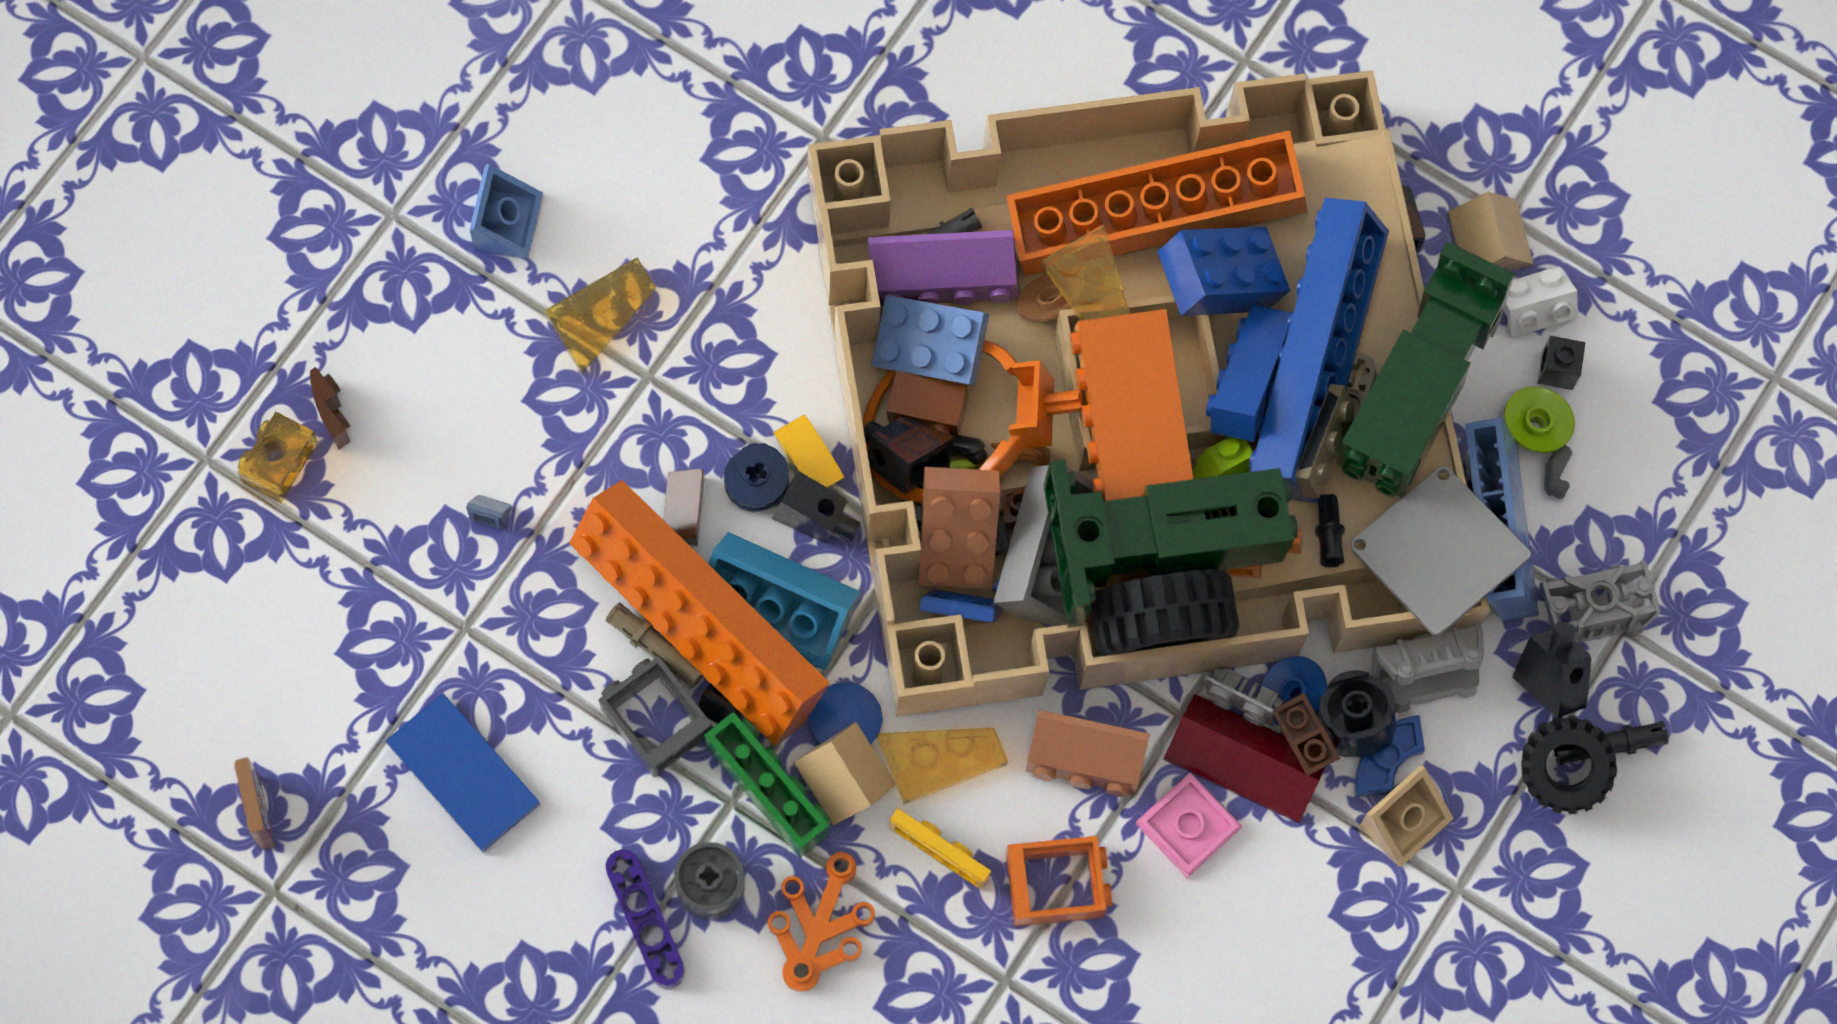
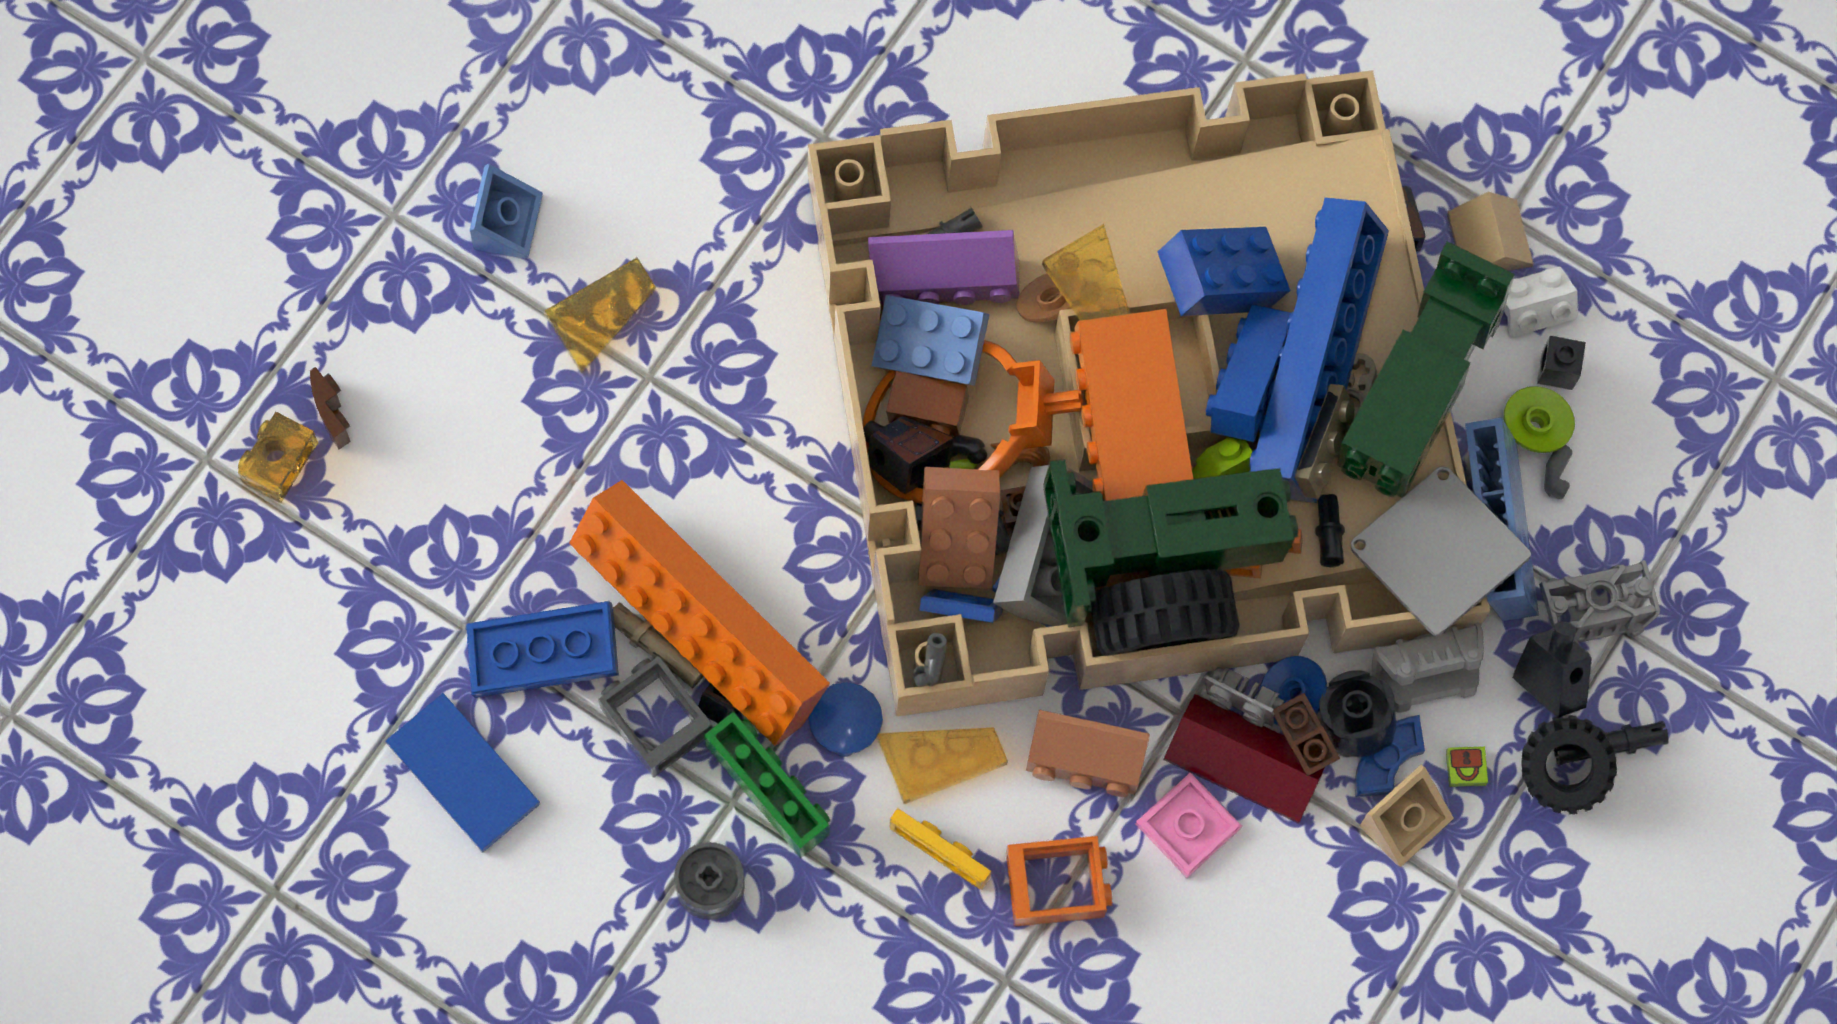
medium nougat tile [234,757,275,850] -> none
sand blue slope [466,495,512,530] -> none
dark purple beam [605,849,685,989] -> none
slope [663,469,705,546] -> none
dark azure slope [708,532,861,670] -> none
dark blue piece [724,443,789,512] -> none
orange plant [768,852,875,992] -> none
black torso [772,471,861,543] -> none
yellow slope [773,414,844,487] -> none
tan slope [793,722,895,825] -> none
orange brick [1006,130,1307,276] -> none
none -> blue tile [466,601,619,698]
none -> dark grey arm [913,633,947,687]
none -> tile [1446,746,1488,787]

